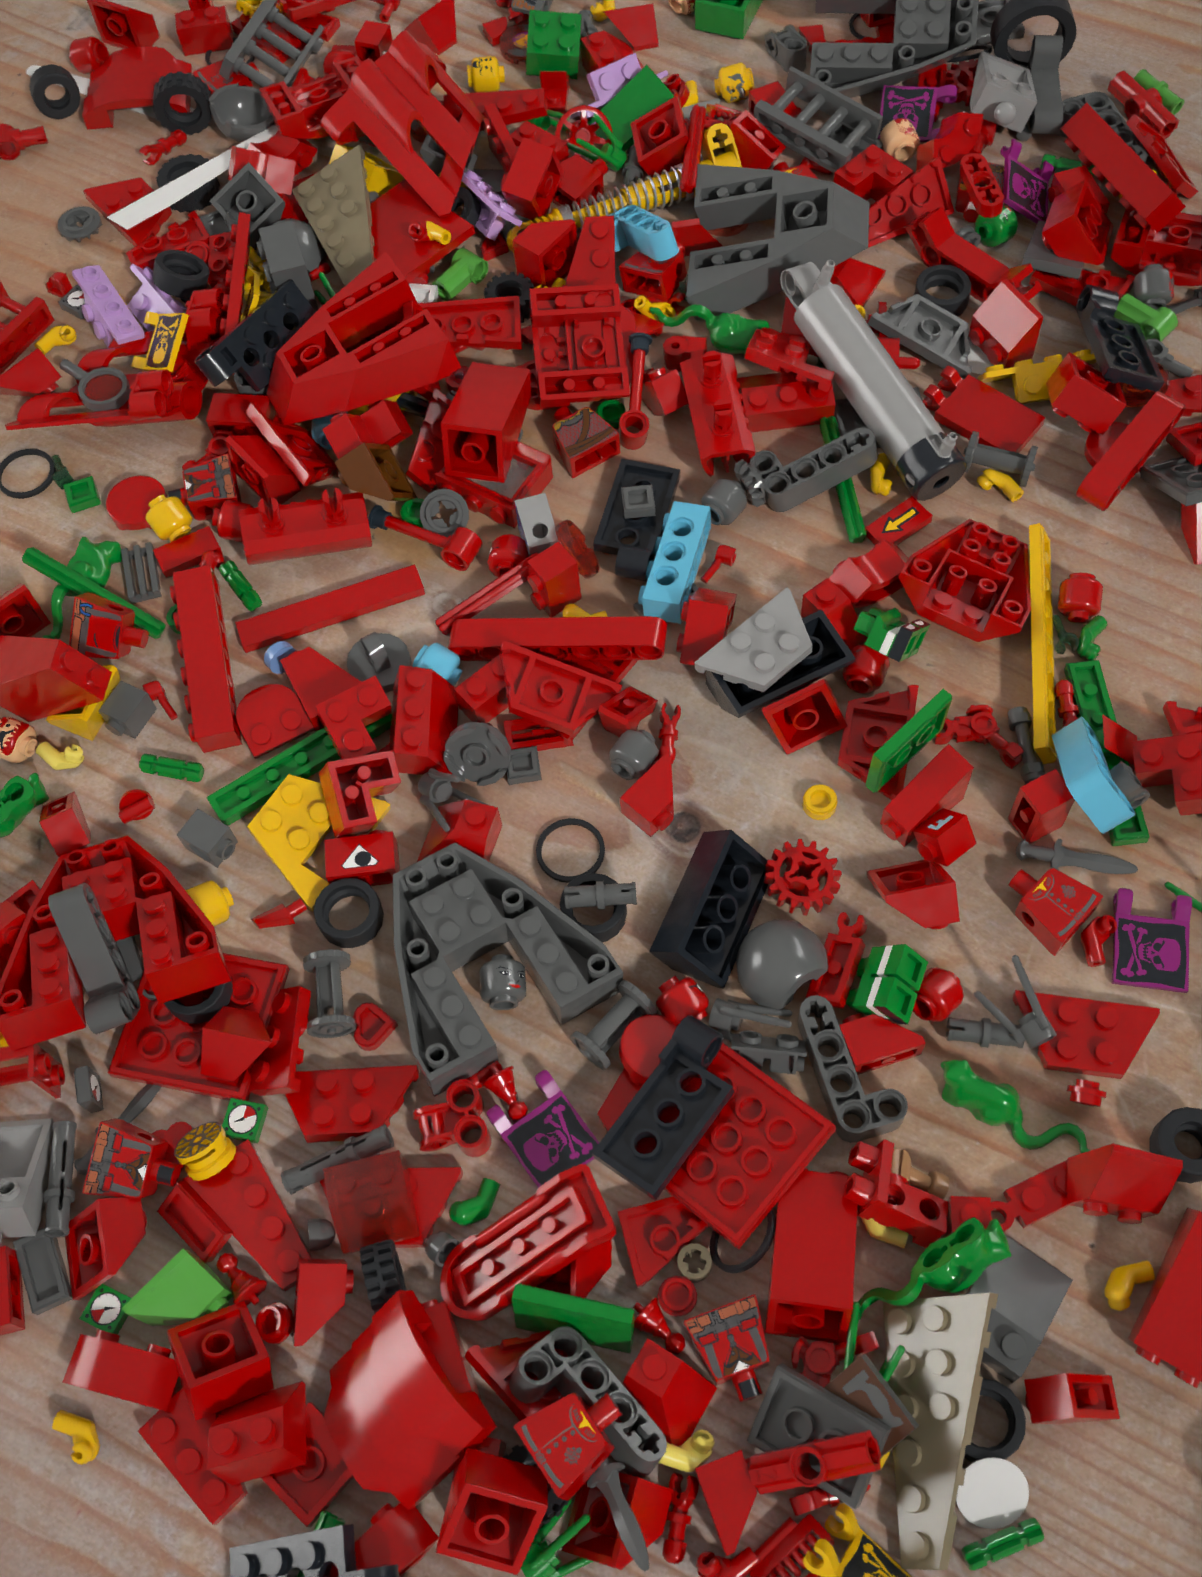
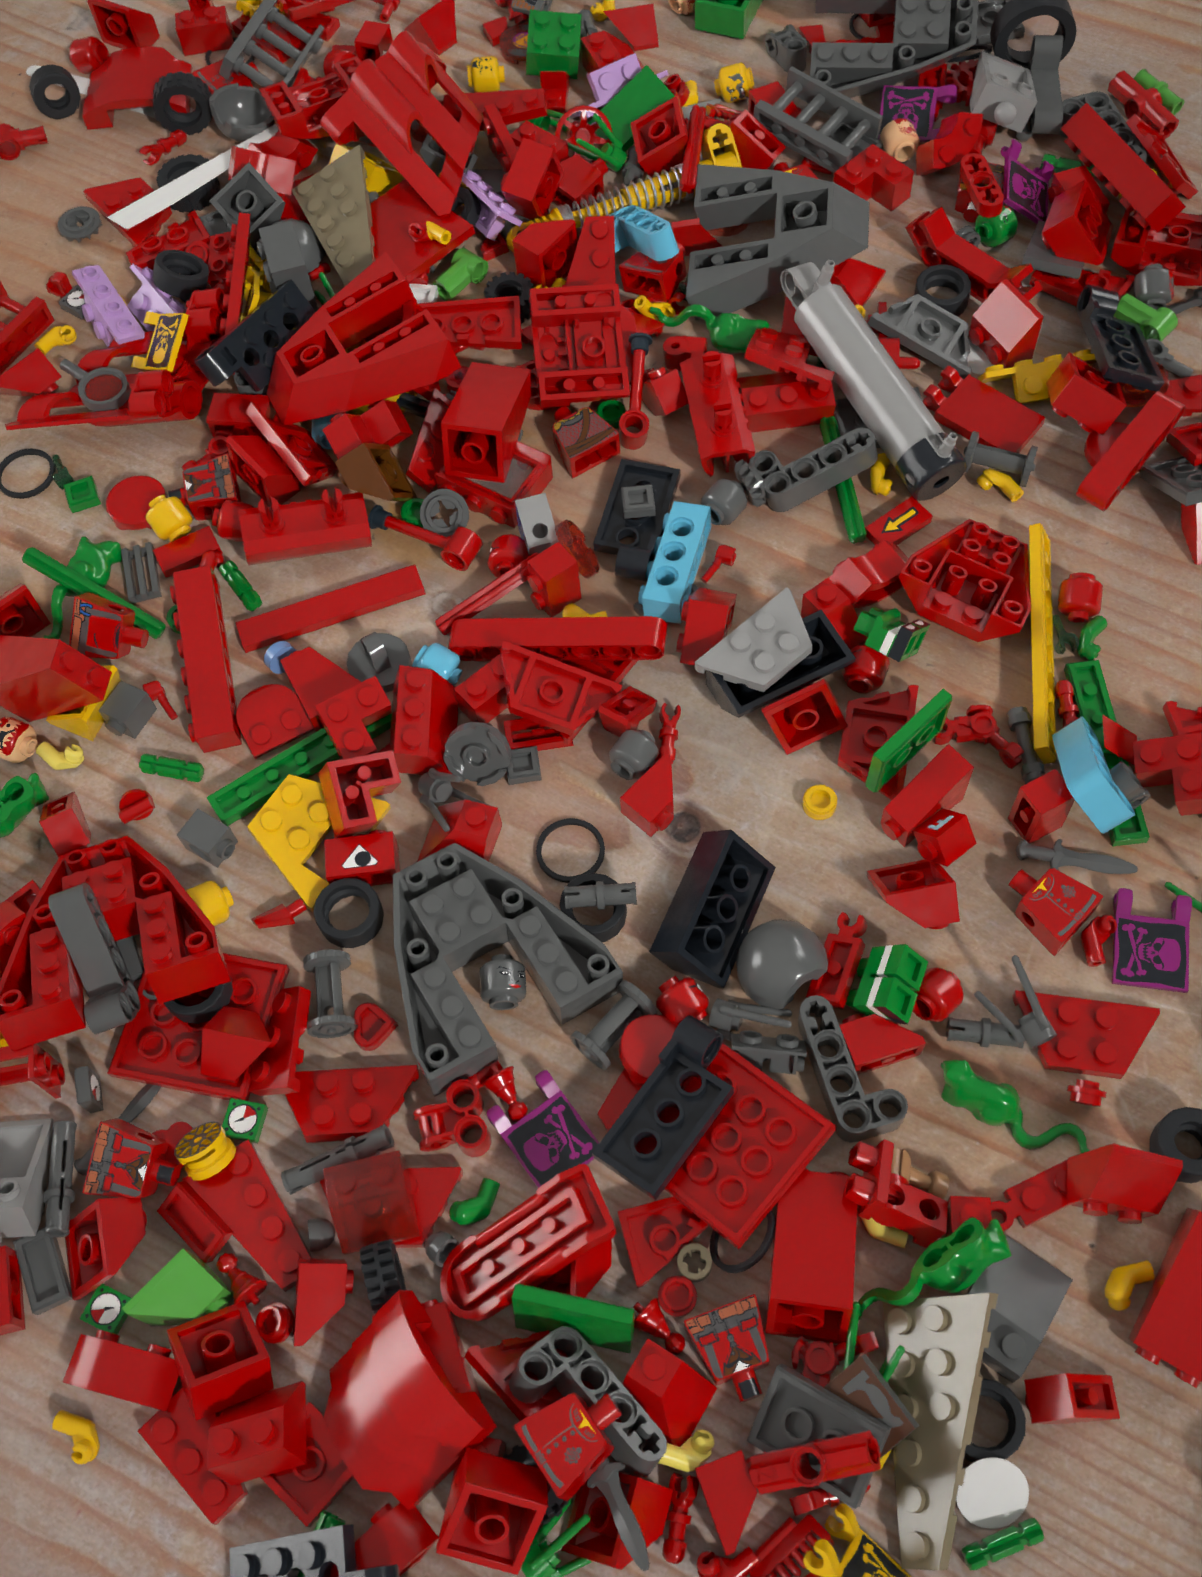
red gear [764,839,842,916] -> none
red wing [868,157,955,248] -> none

